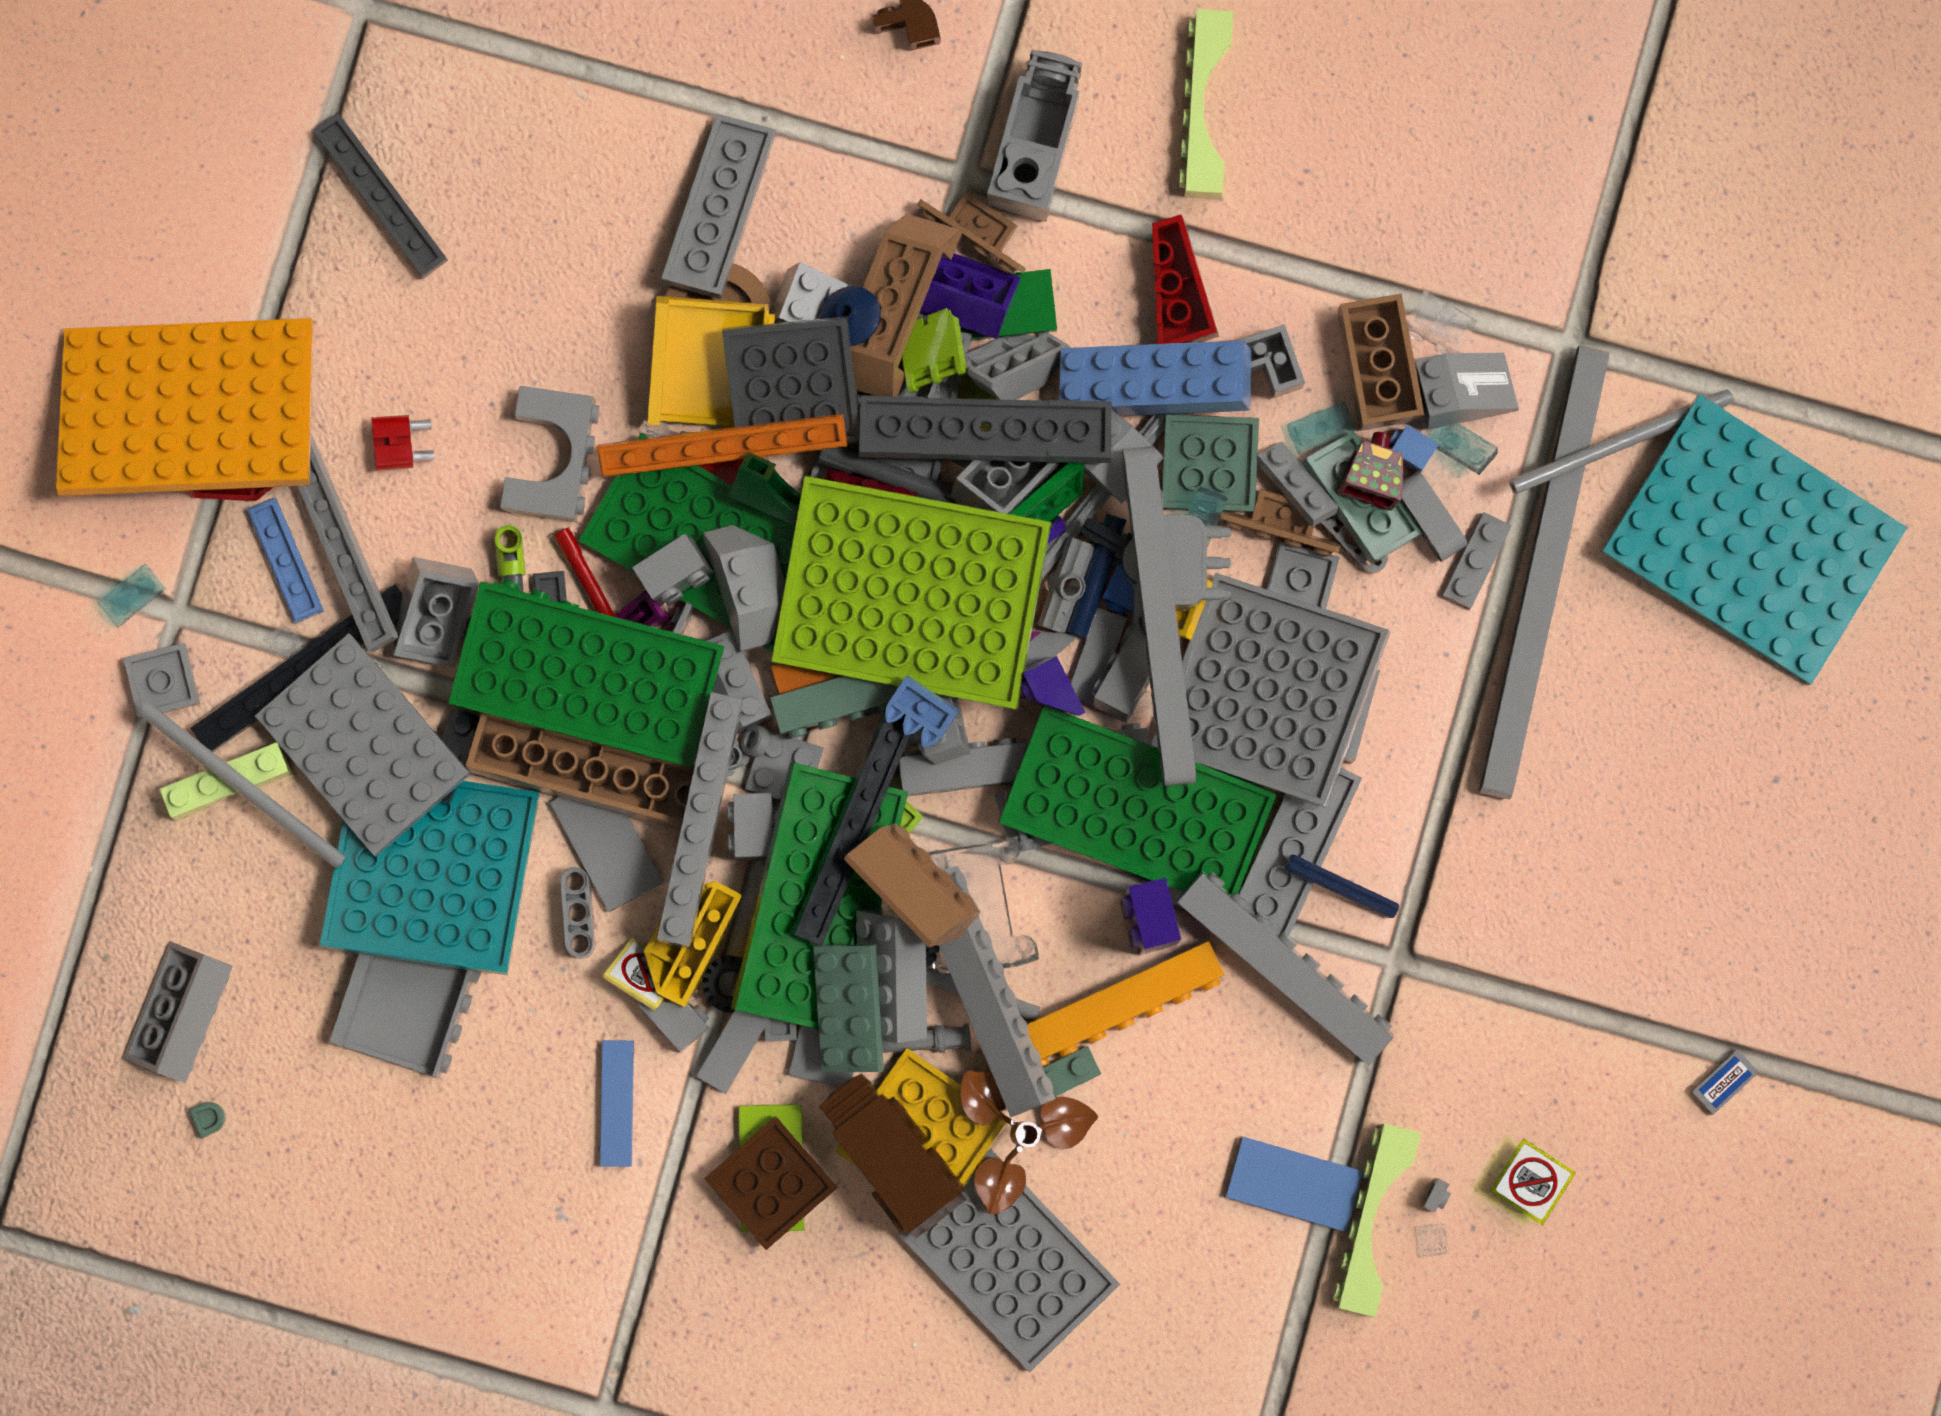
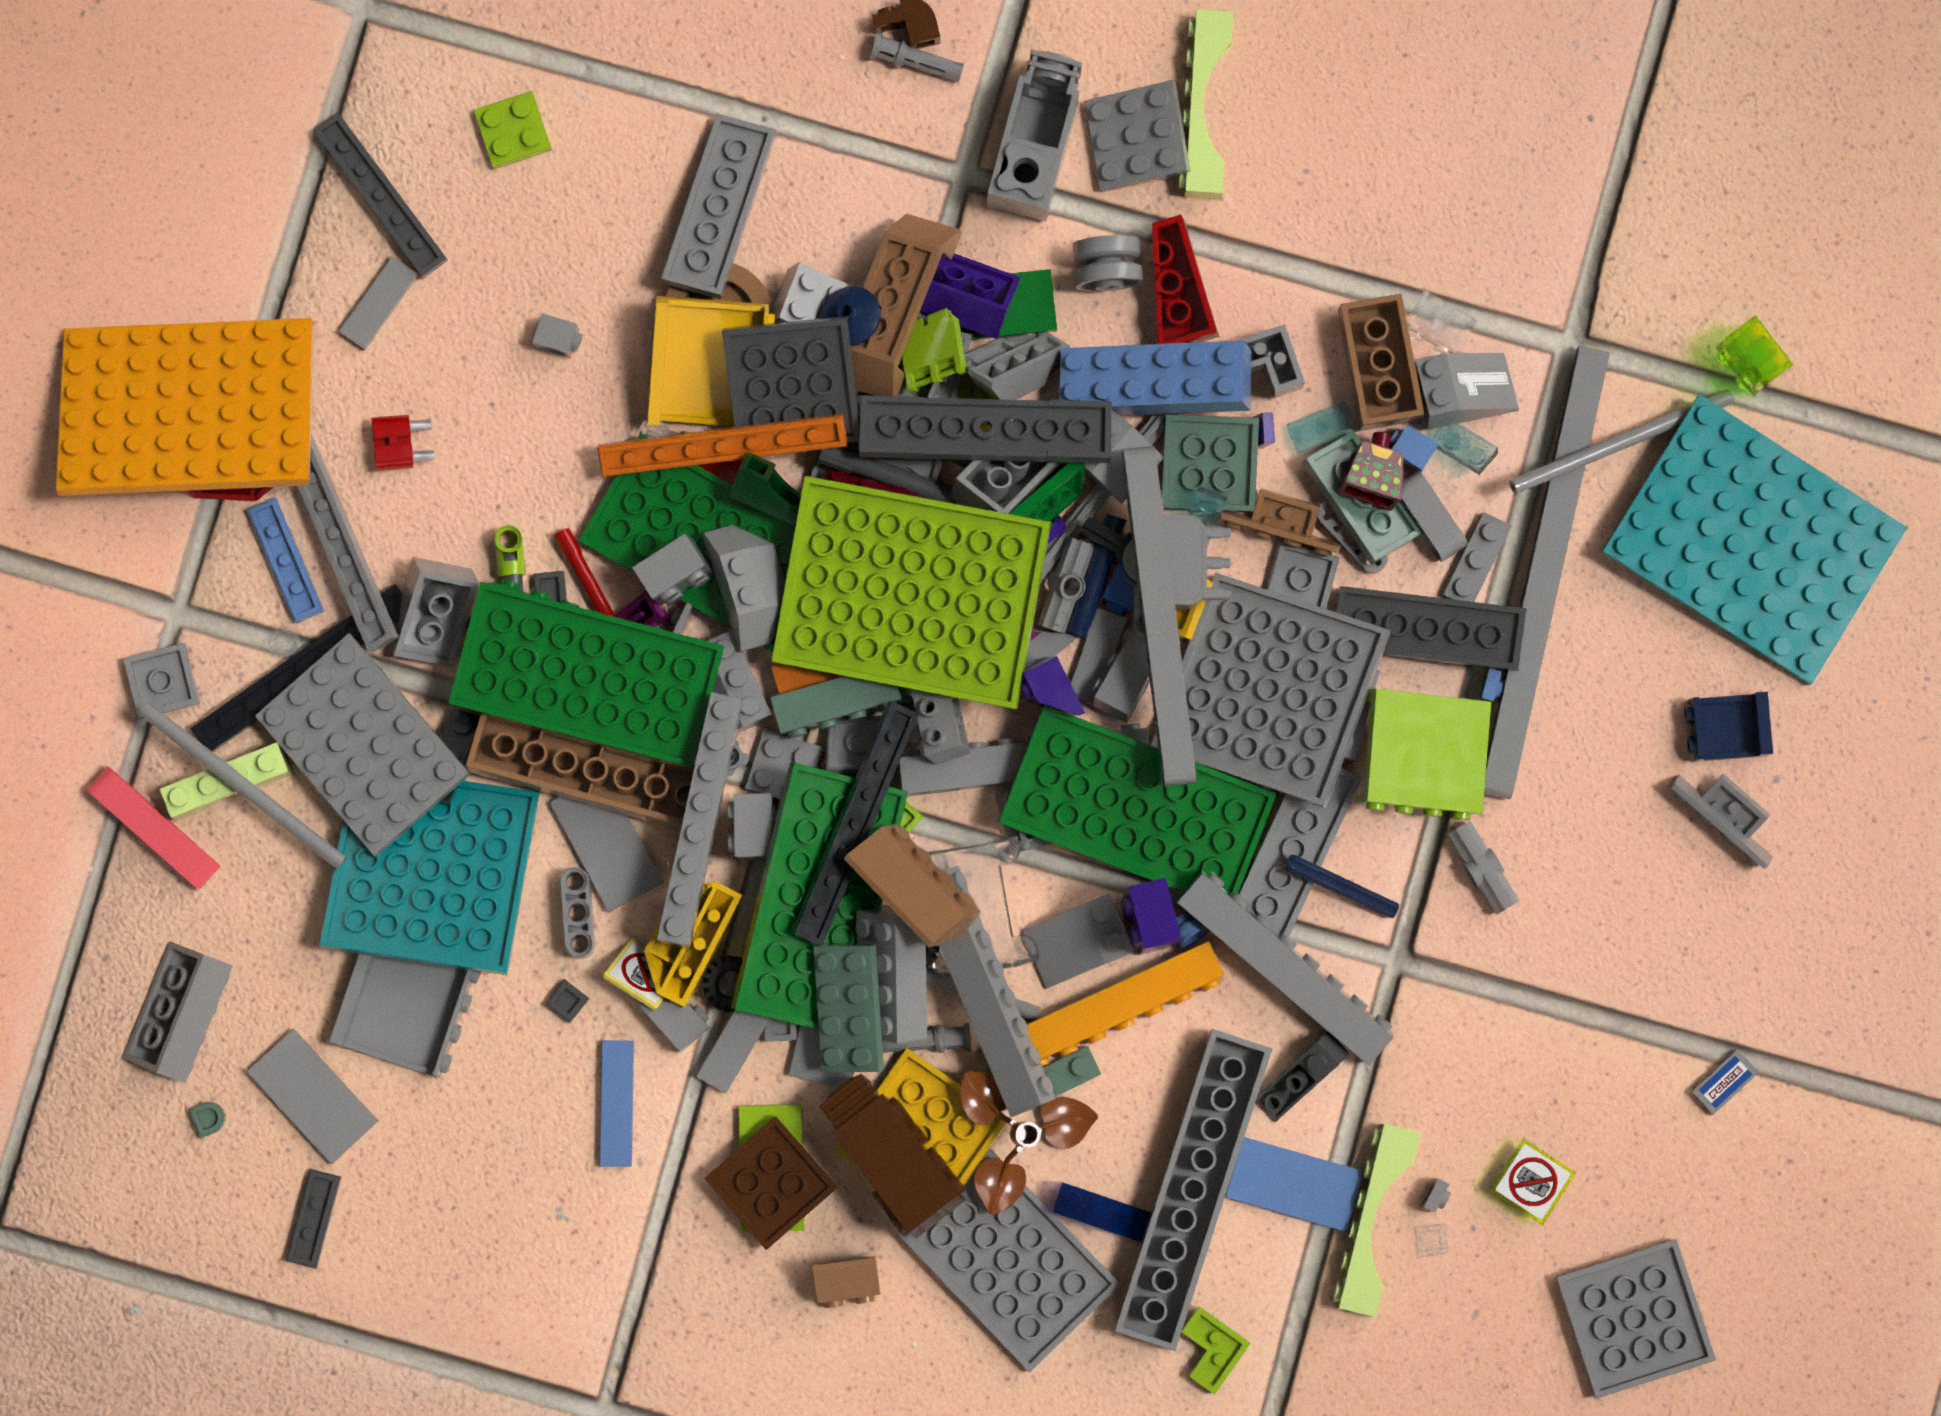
clear light blue plate [97,563,167,628] -> none
light grey arch [500,386,600,523] -> none
light grey tile [741,725,770,758] -> none
medium blue plate [885,675,960,747] -> none
medium nougat bracket [918,192,1026,274] -> none
light grey plate [1257,442,1338,527] -> none
none -> coral beam [86,766,221,890]
none -> light grey tile [247,1029,379,1164]
none -> dark grey tile [286,1169,342,1269]
none -> light grey tile [339,256,419,350]
none -> lime plate [474,91,552,169]
none -> light grey brick [532,313,582,358]
none -> dark grey tile [545,979,590,1023]
none -> medium nougat slope [812,1256,881,1308]
none -> light grey tile [826,716,881,775]
none -> light grey pin [870,32,964,83]
none -> light grey slope [1022,893,1134,989]
none -> clear blue slope [1052,1182,1151,1242]
none -> light grey wheel [1073,235,1143,292]
none -> light grey plate [1085,80,1191,192]
none -> light grey brick [1114,1029,1273,1351]
none -> medium blue piece [1176,911,1210,949]
none -> lime plate [1182,1306,1251,1395]
none -> tile [1254,412,1275,448]
none -> dark grey slope [1256,1031,1349,1122]
none -> dark grey plate [1337,586,1527,672]
none -> lime panel [1355,689,1491,820]
none -> light grey piece [1447,820,1520,915]
none -> medium blue plate [1479,668,1505,703]
none -> light grey plate [1555,1239,1716,1399]
none -> light grey bracket [1671,773,1773,869]
none -> dark blue panel [1684,692,1774,762]
none -> clear neon green brick [1716,315,1794,397]

